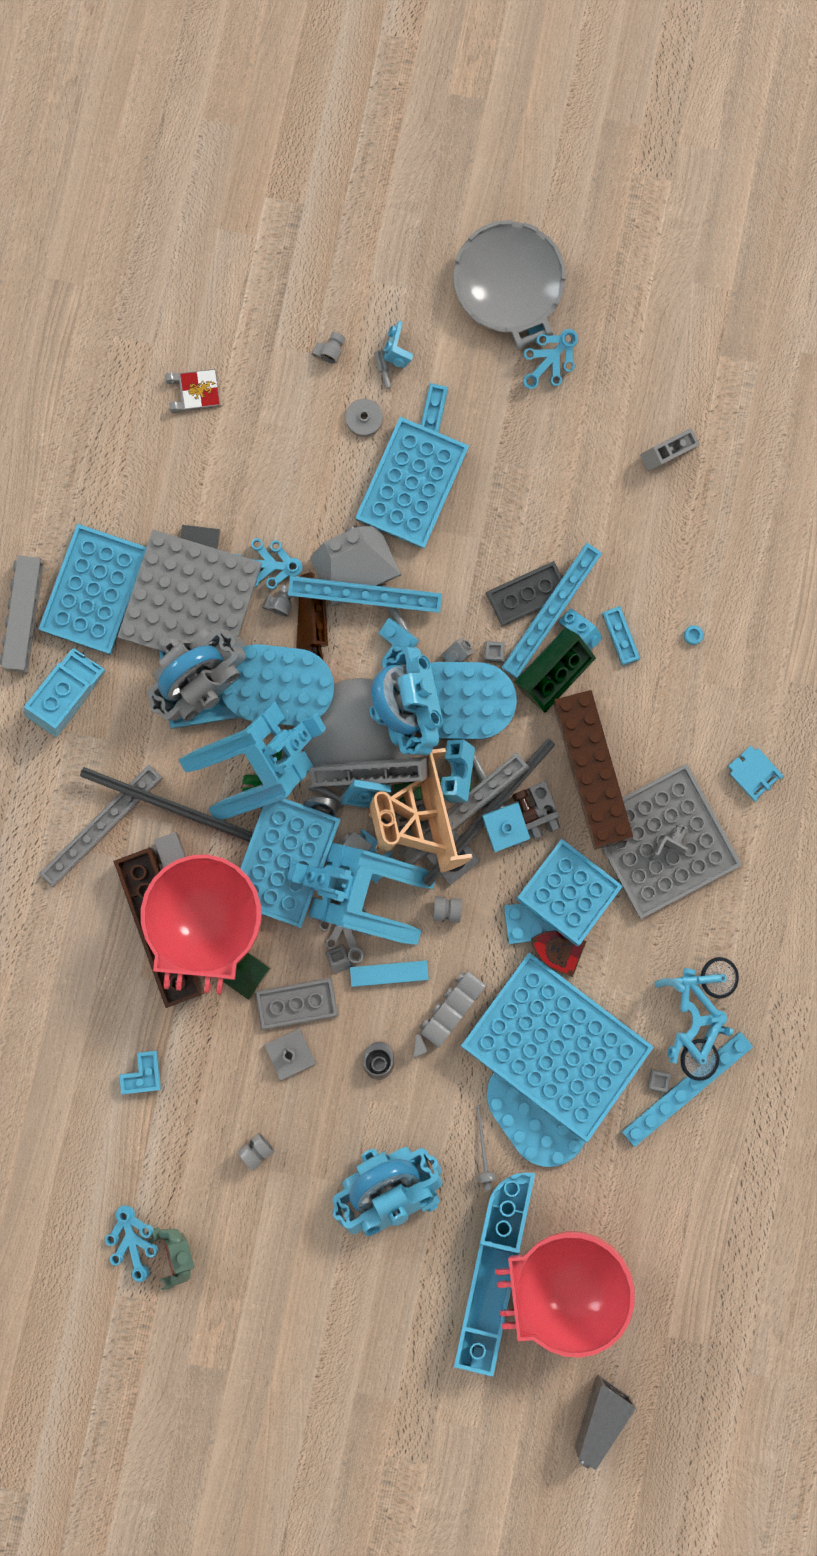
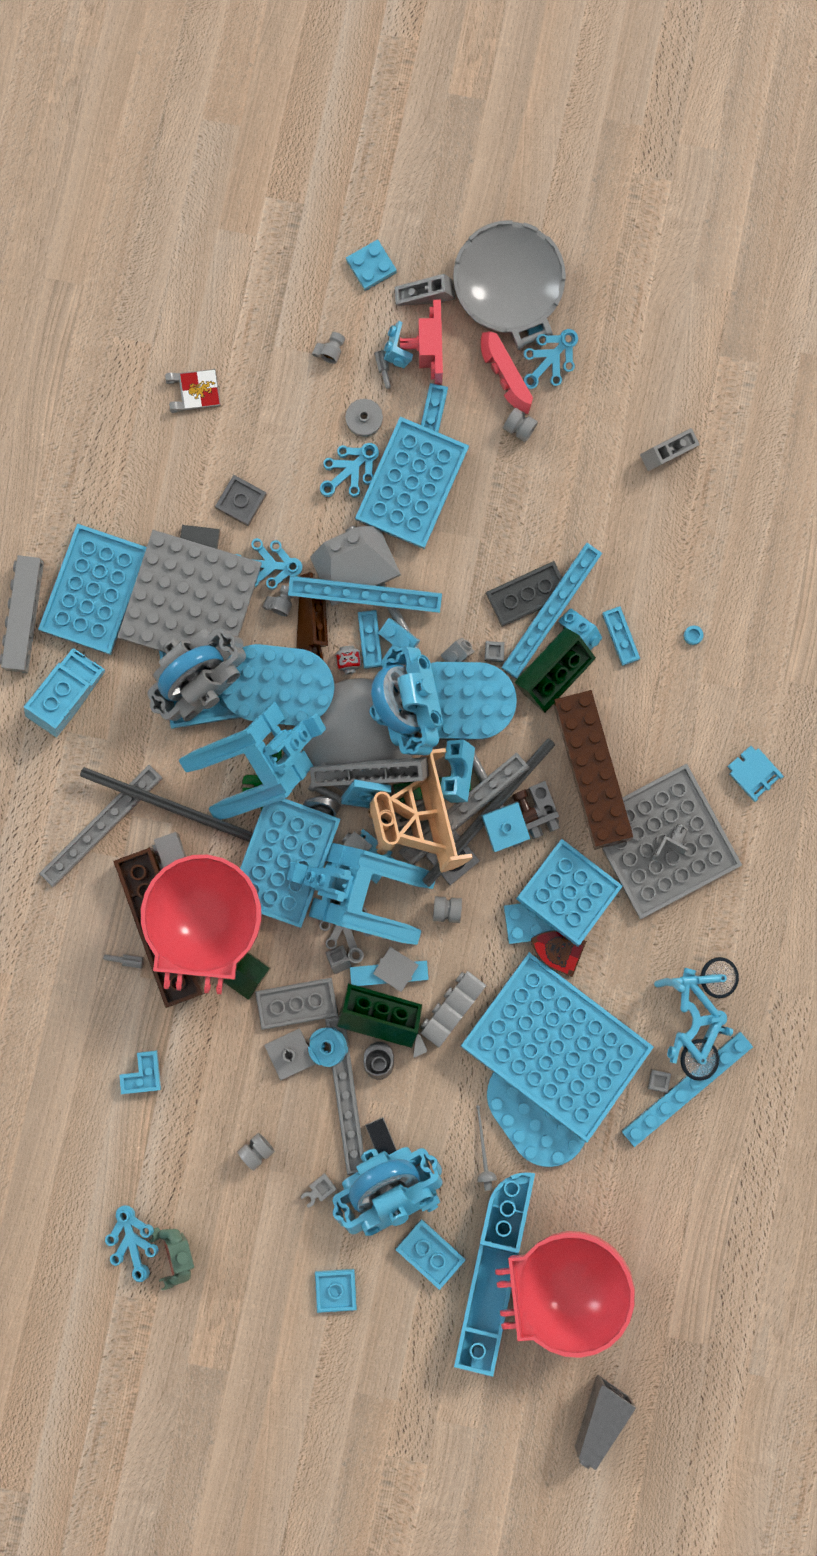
none -> light grey axle [103,954,144,969]
none -> flat silver tile [215,475,267,527]
none -> light grey plate [300,1173,337,1208]
none -> medium azure plate [308,1027,348,1067]
none -> medium azure tile [315,1269,357,1313]
none -> medium azure plant [320,443,379,498]
none -> light grey tile [325,1016,364,1175]
none -> light grey head [335,646,361,675]
none -> dark green slope [337,983,422,1048]
none -> medium azure plate [346,239,397,291]
none -> medium azure tile [358,610,383,669]
none -> black tile [365,1117,397,1155]
none -> light grey piece [373,947,419,992]
none -> light grey slope [395,274,455,306]
none -> medium azure plate [395,1218,466,1290]
none -> coral brick [400,300,443,385]
none -> coral brick [481,332,533,414]
none -> light grey wheel [503,408,538,442]

